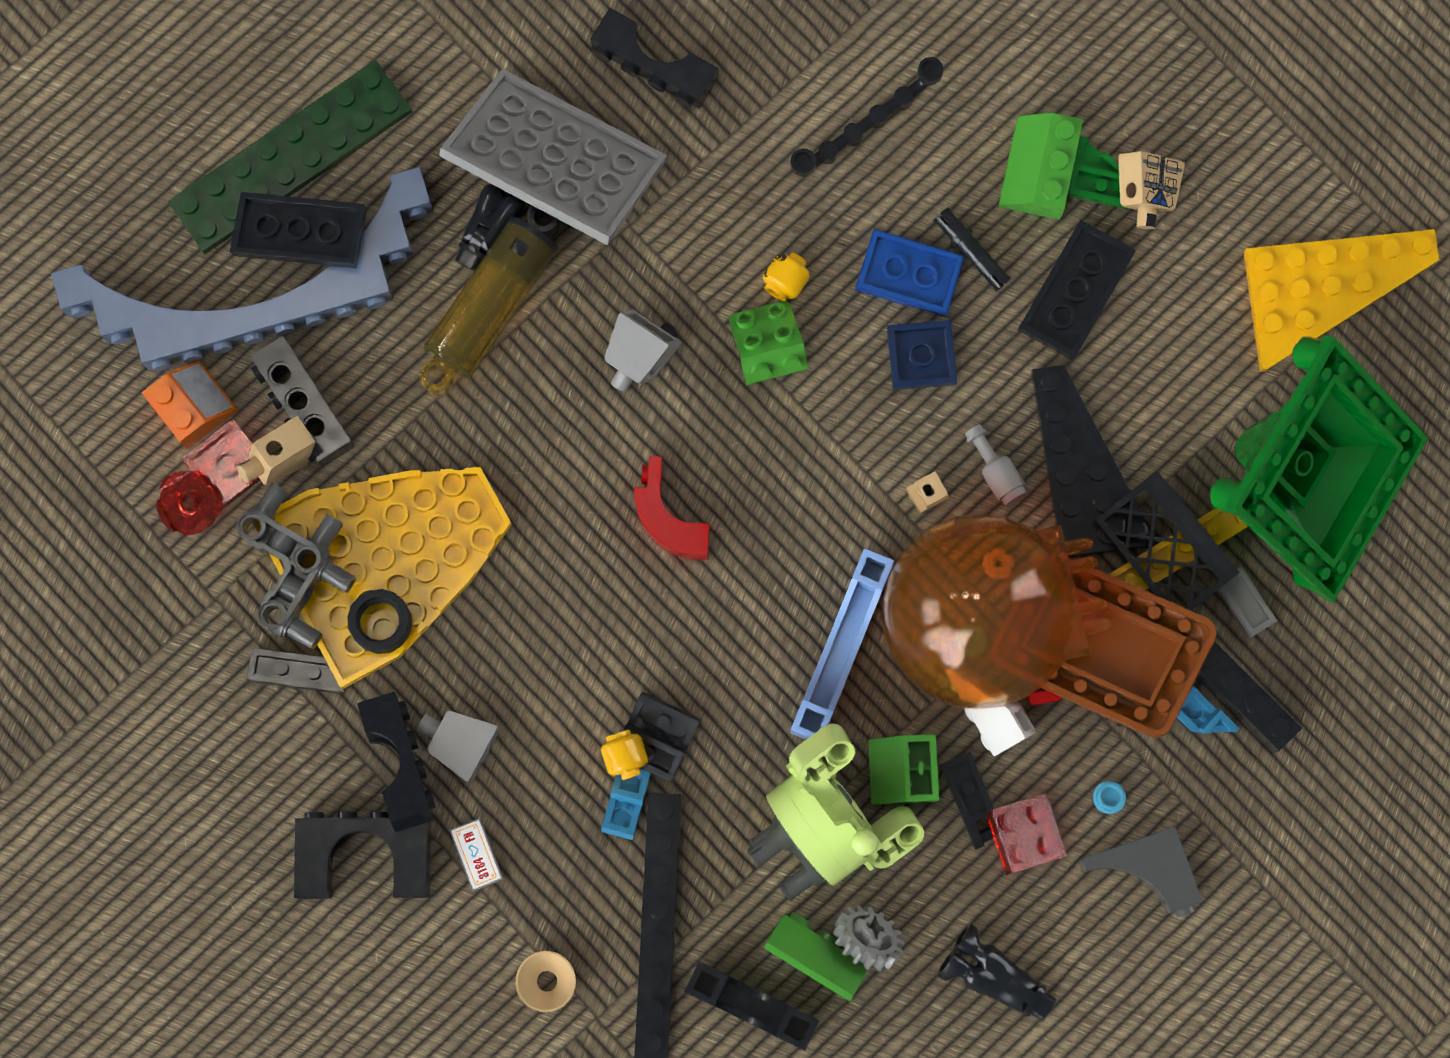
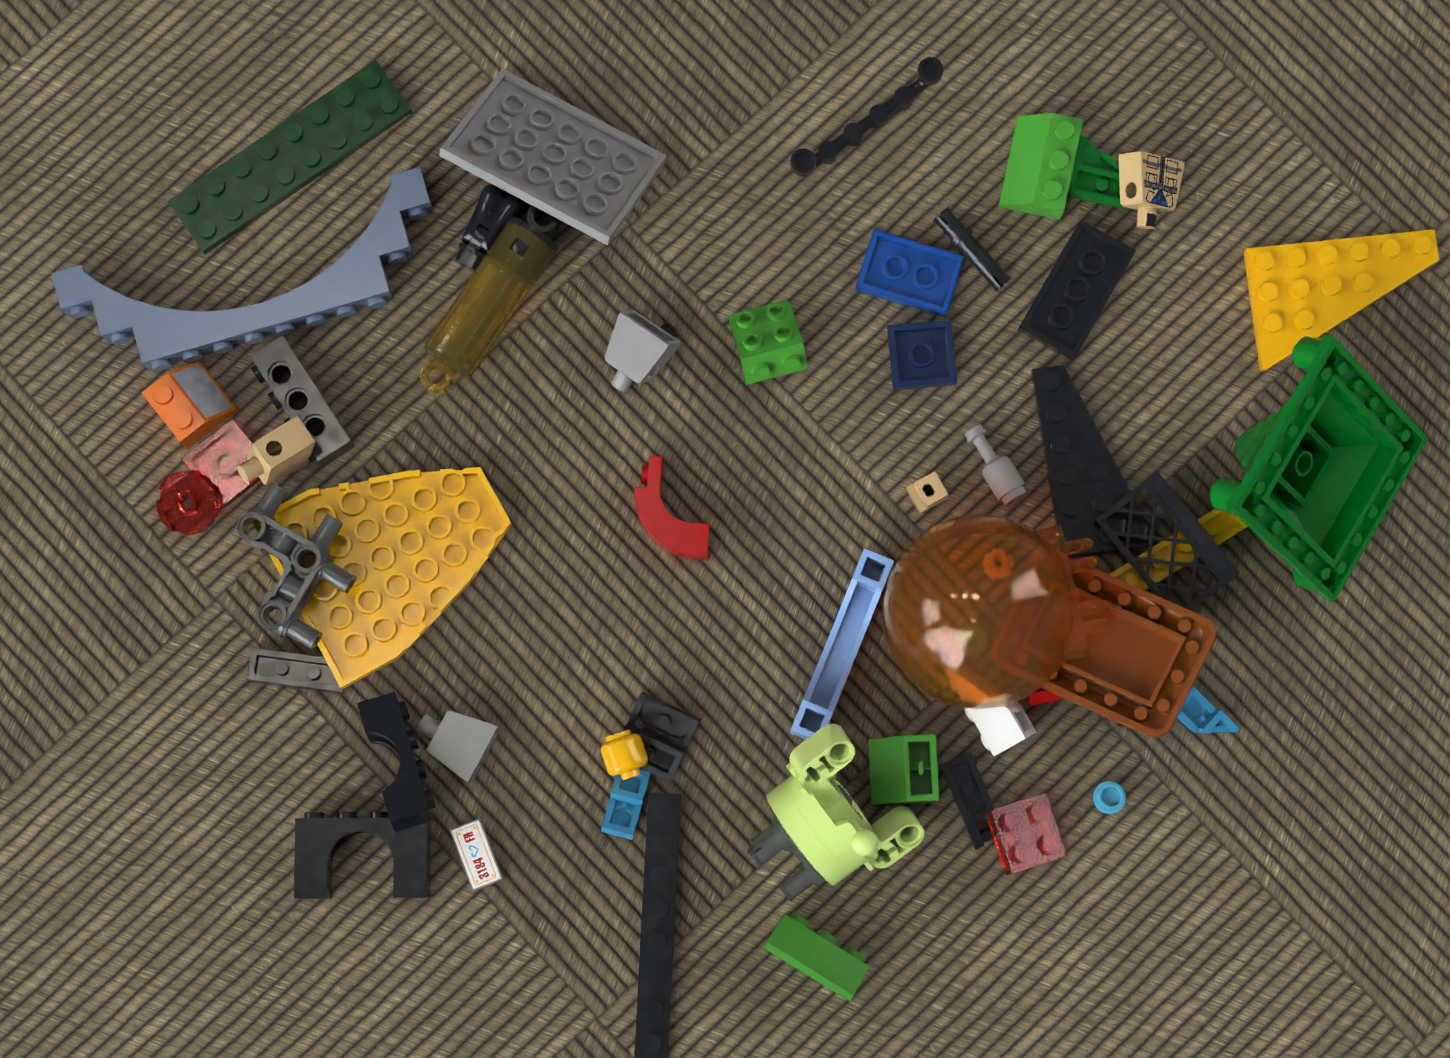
black plate [230,192,367,268] -> none
black tyre [347,589,412,654] -> none
tan piece [516,951,576,1012] -> none
black arch [590,7,719,109] -> none
black arch [684,961,820,1051] -> none
yellow head [762,252,810,302] -> none
light grey gear [833,905,905,971] -> none
black piece [937,923,1056,1021] -> none
dark grey arch [1078,827,1203,917] -> none
black arch [1197,642,1302,754] -> none
light grey tile [1213,567,1278,639] -> none

